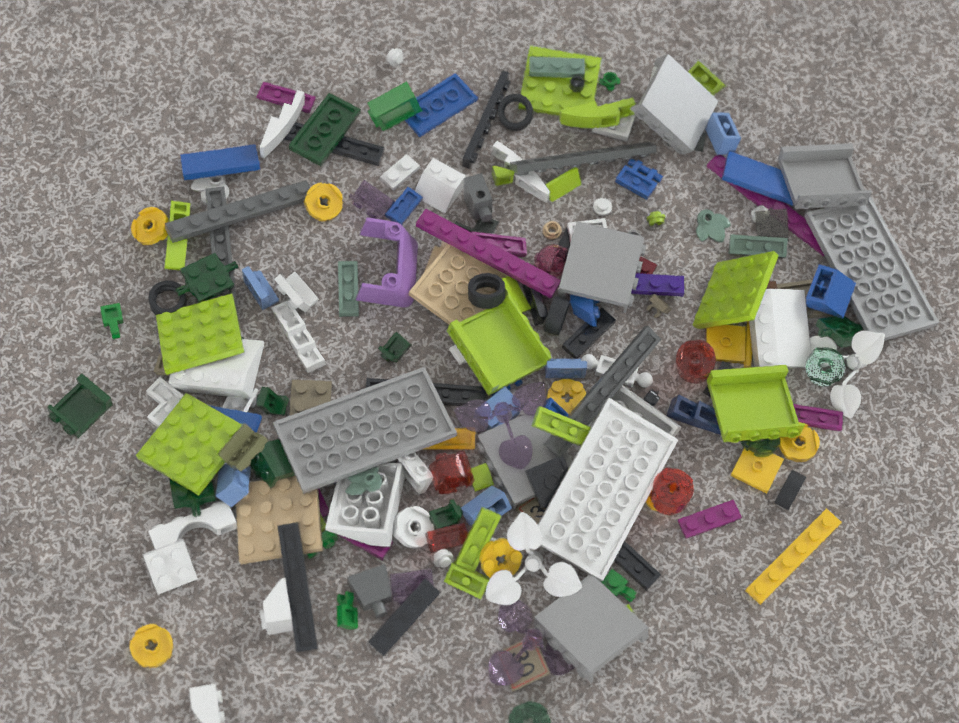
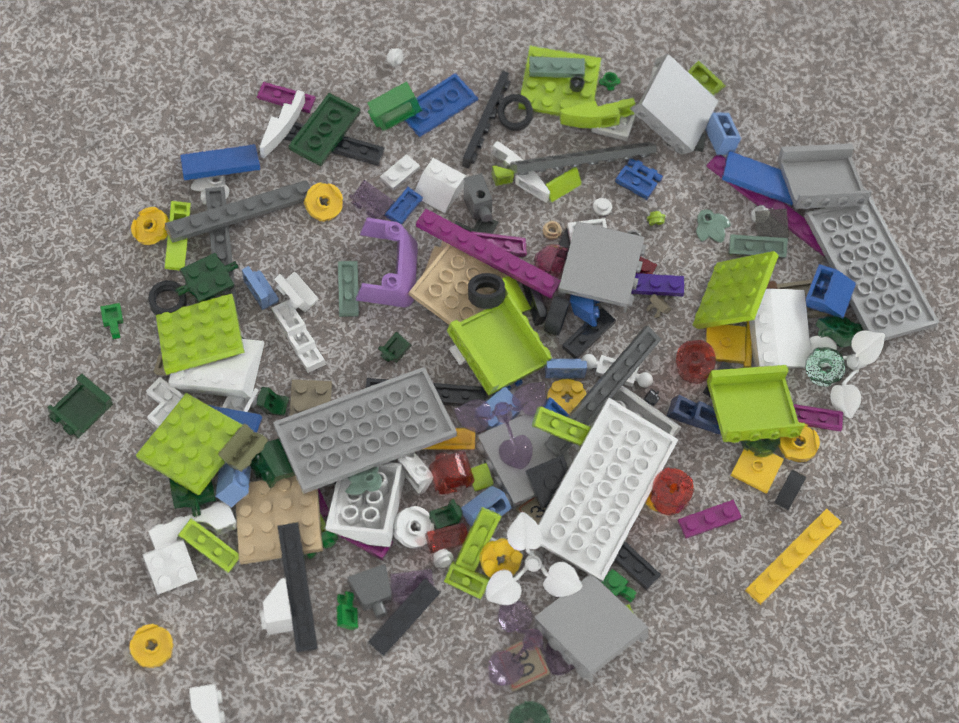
none -> lime plate [178,518,239,573]

